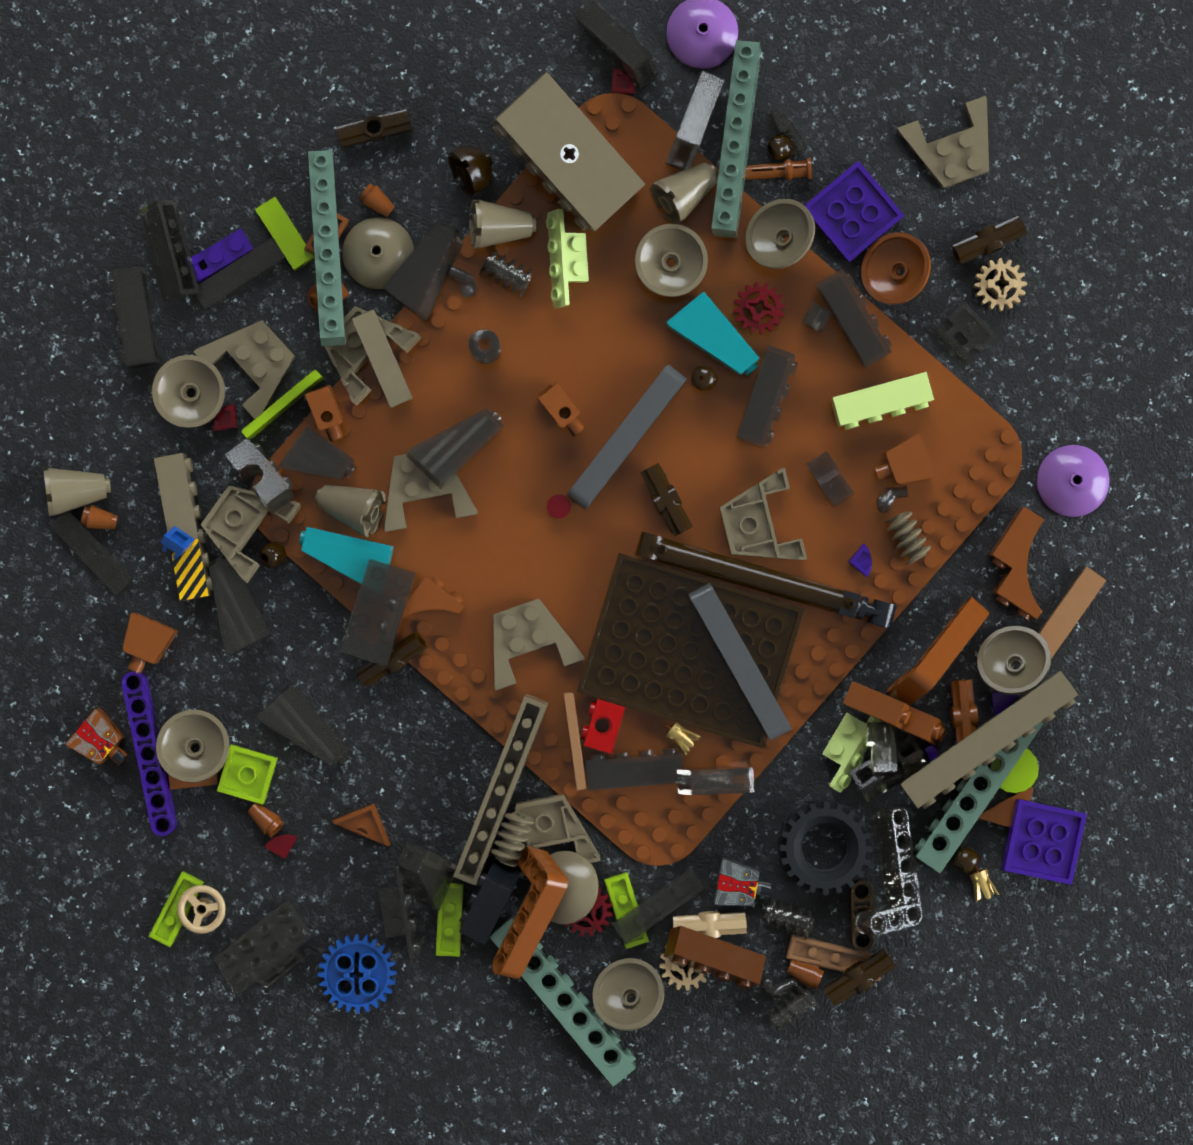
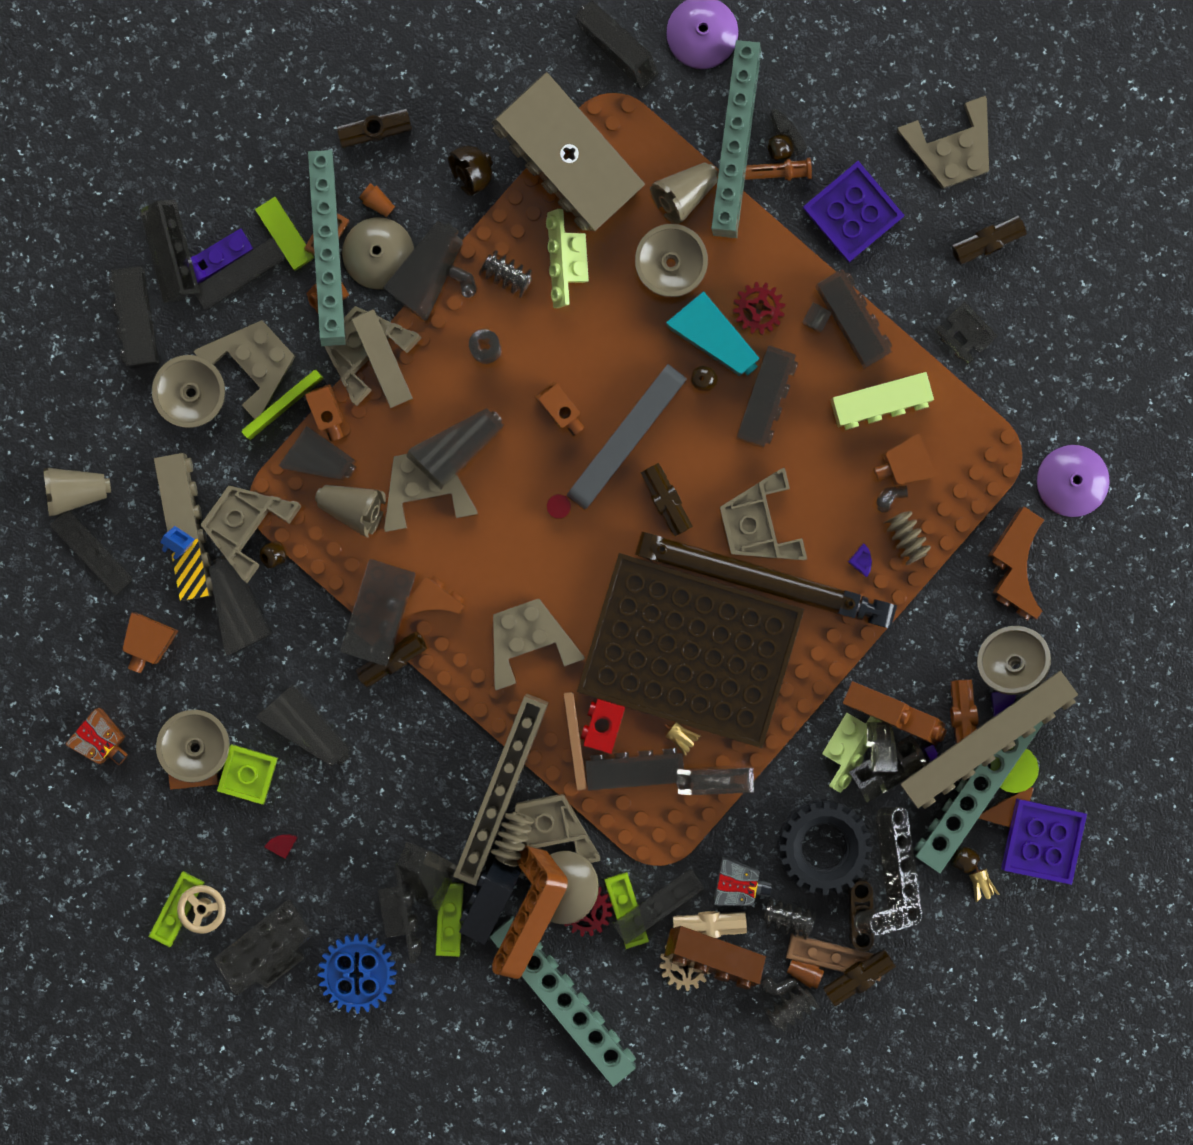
dark orange cone [81,505,118,530] -> none
dark purple beam [122,672,177,836] -> none
dark red tile [213,404,238,431] -> none
clear smoke arch [225,438,295,515] -> none
dark orange cone [248,803,284,837] -> none
teal slope [299,527,394,594] -> none
dark orange tile [332,803,391,846] -> none
dark tan cone [469,200,536,249] -> none
dark tan dish [593,958,664,1031] -> none
dark red tile [611,68,635,96] -> none
clear smoke slope [666,71,724,171] -> none
dark grey beam [688,583,792,741] -> none
dark tan dish [745,199,815,269] -> none
clear smoke slope [807,451,854,507] -> none
dark orange dish [861,232,931,305] -> none
dark orange beam [886,596,990,706] -> none
tan gear [973,258,1027,312] -> none
medium nougat tile [1038,567,1106,659] -> none

